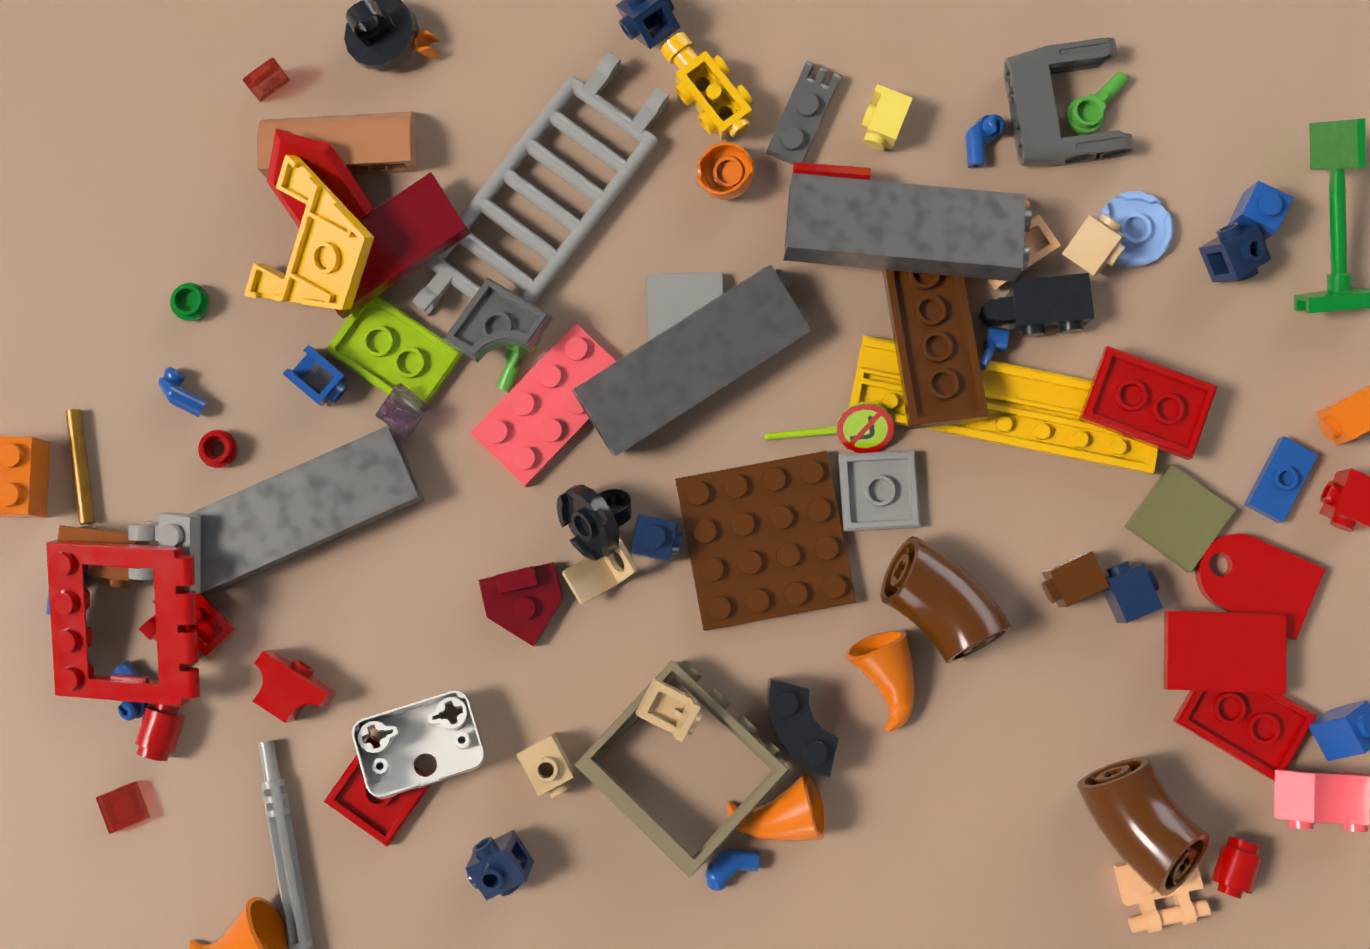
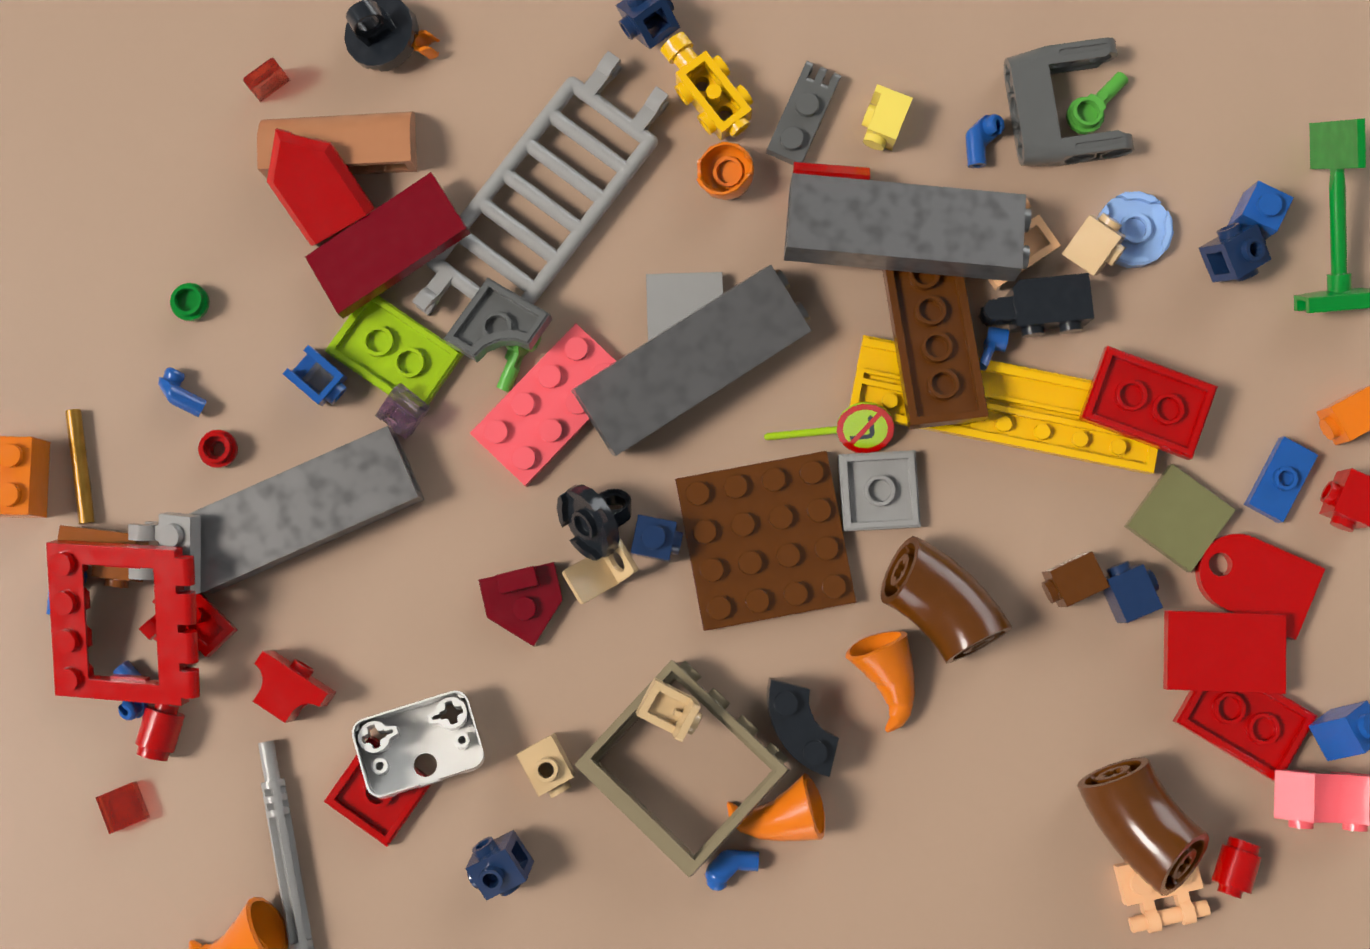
yellow wing [244,155,374,310] -> none

